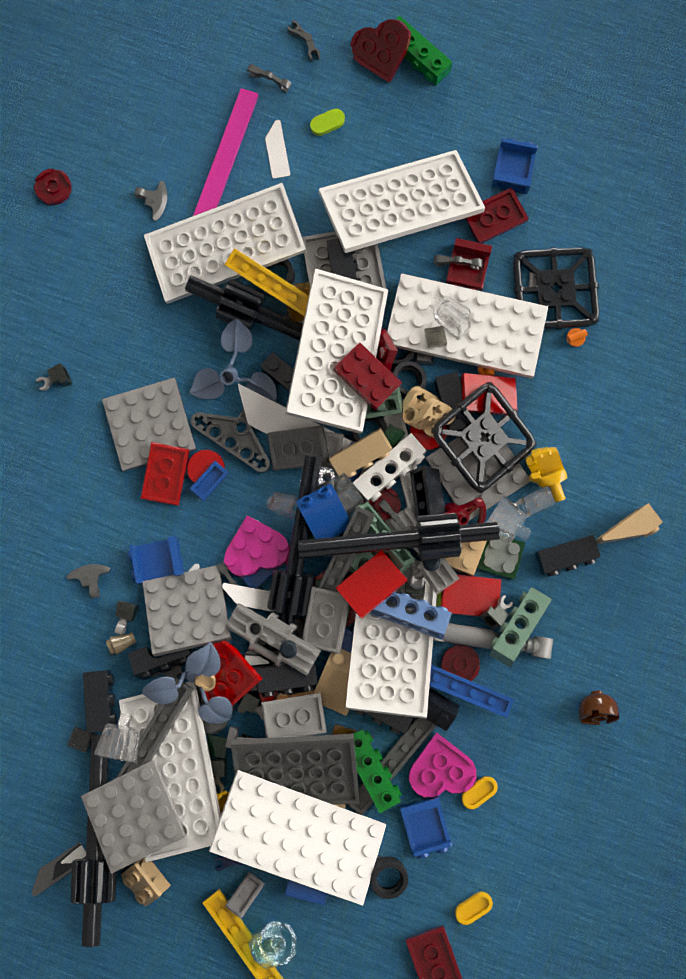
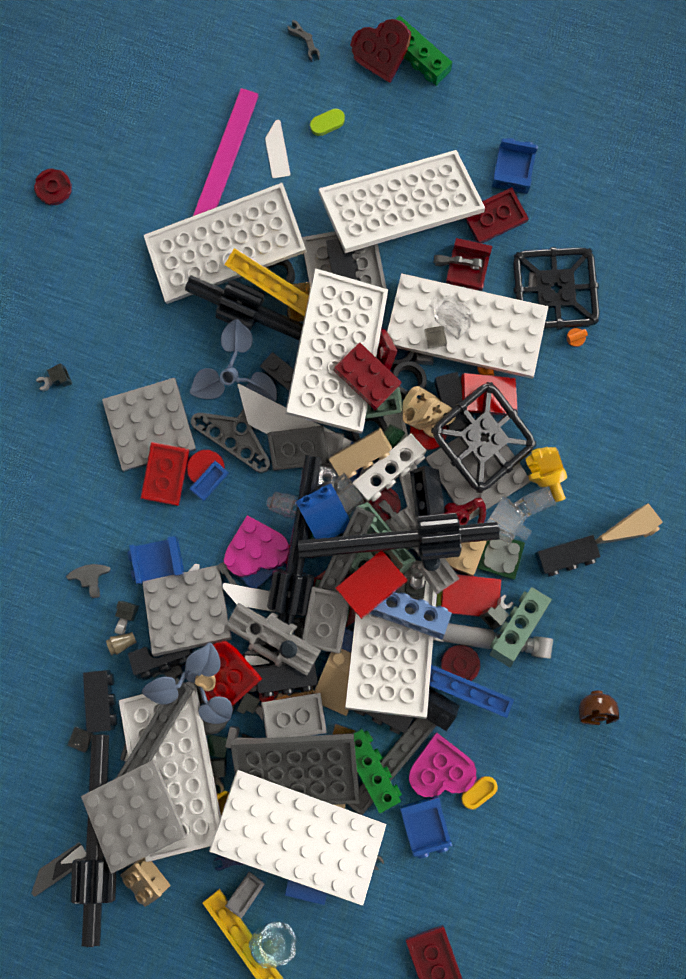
clear torso [94,713,140,763] -> none
dark grey piece [134,181,167,221] -> none
dark grey piece [246,64,292,92] -> none
black tyre [370,856,409,899] -> none
yellow tile [455,891,493,925] -> none

